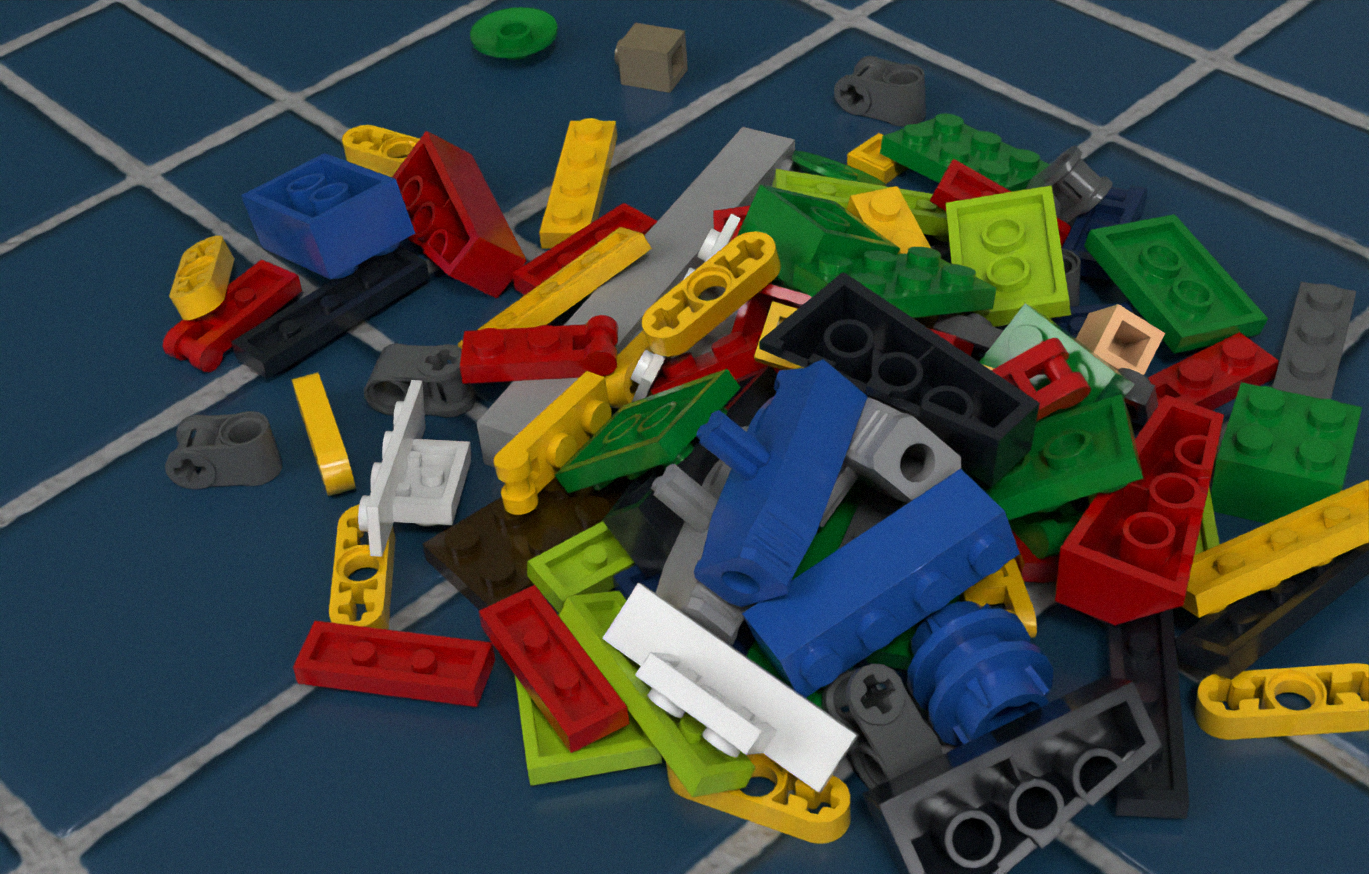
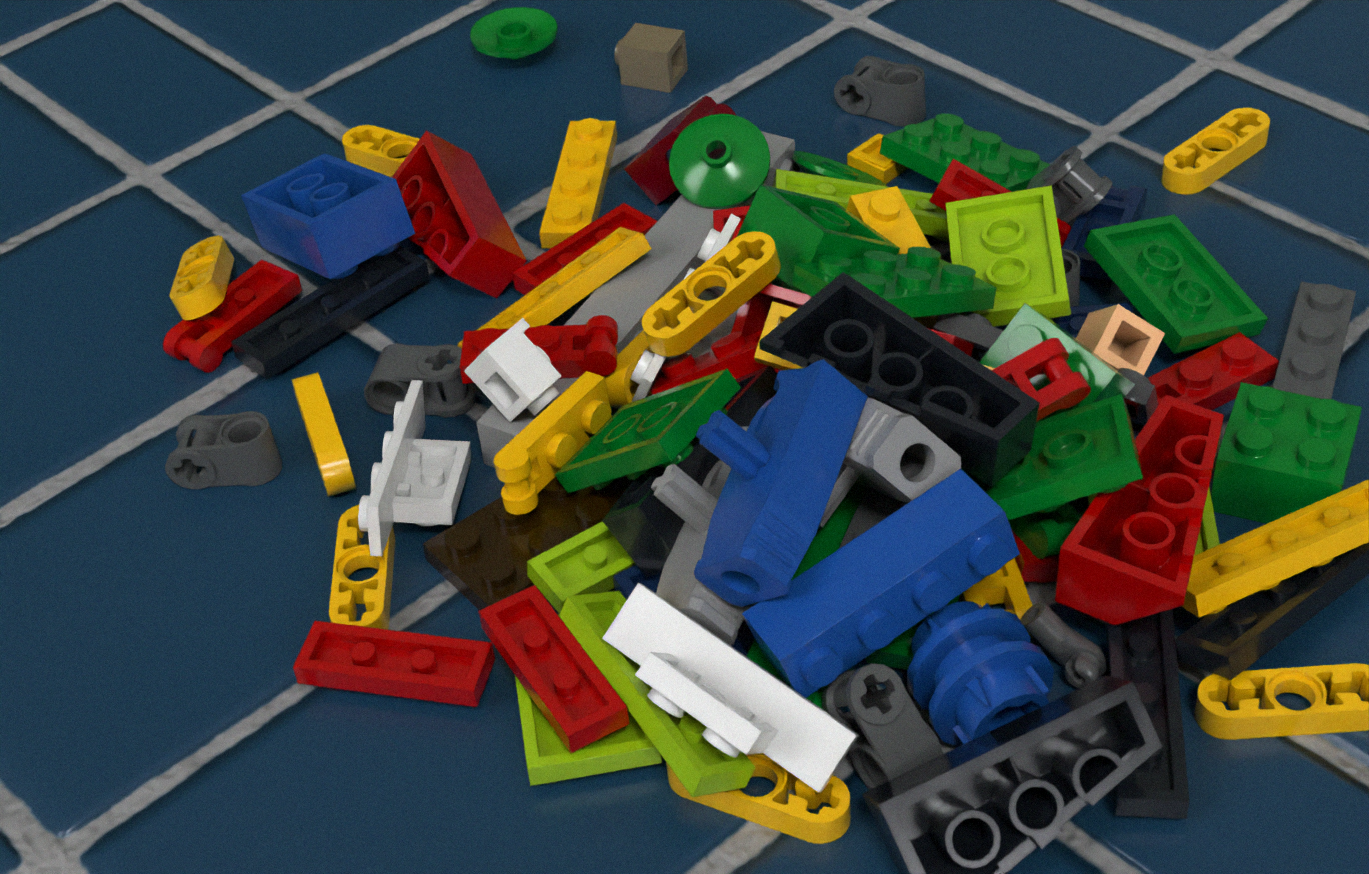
none -> white brick [464,318,561,422]
none -> dark red torso [624,95,736,205]
none -> green dish [669,114,771,209]
none -> dark grey arm [1021,601,1106,688]
none -> yellow beam [1161,108,1270,195]

